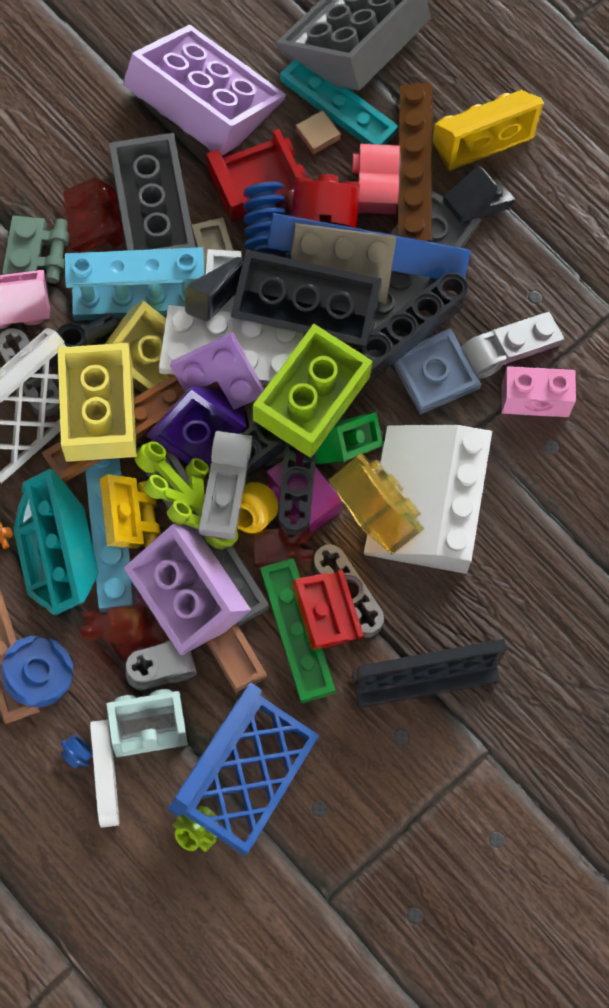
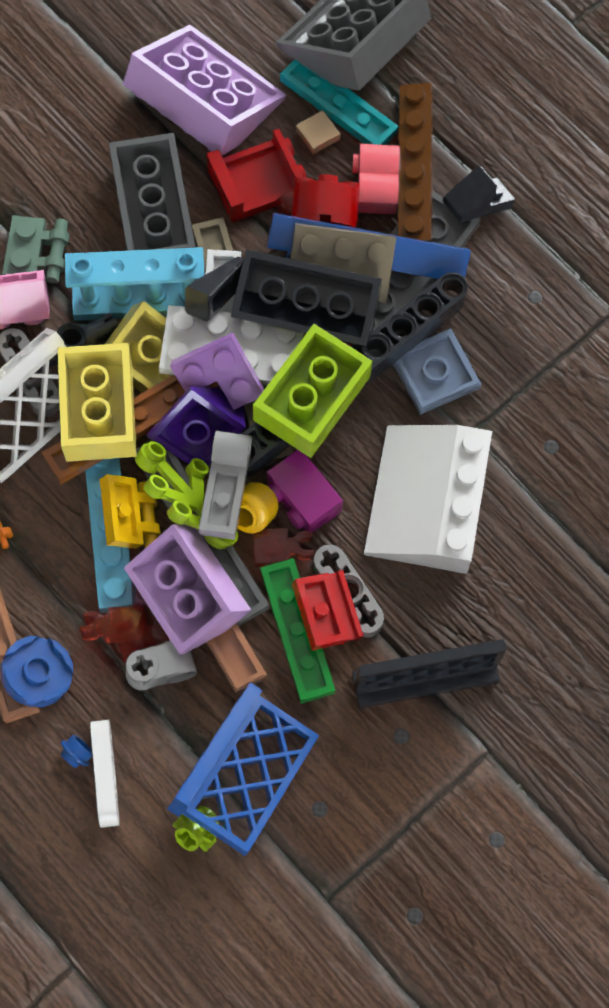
teal wedge [13,469,99,615] -> none
clear red bracket [63,177,122,253] -> none
light aqua window [106,689,188,757] -> none
blue piece [243,182,286,255] -> none
black beam [278,442,316,535] -> none
green slope [315,412,383,464] -> none
clear yellow brick [329,453,425,555] -> none
yellow slope [433,90,544,172] -> none
light grey plate [461,312,565,379] -> none
bright pink brick [501,366,576,417] -> none

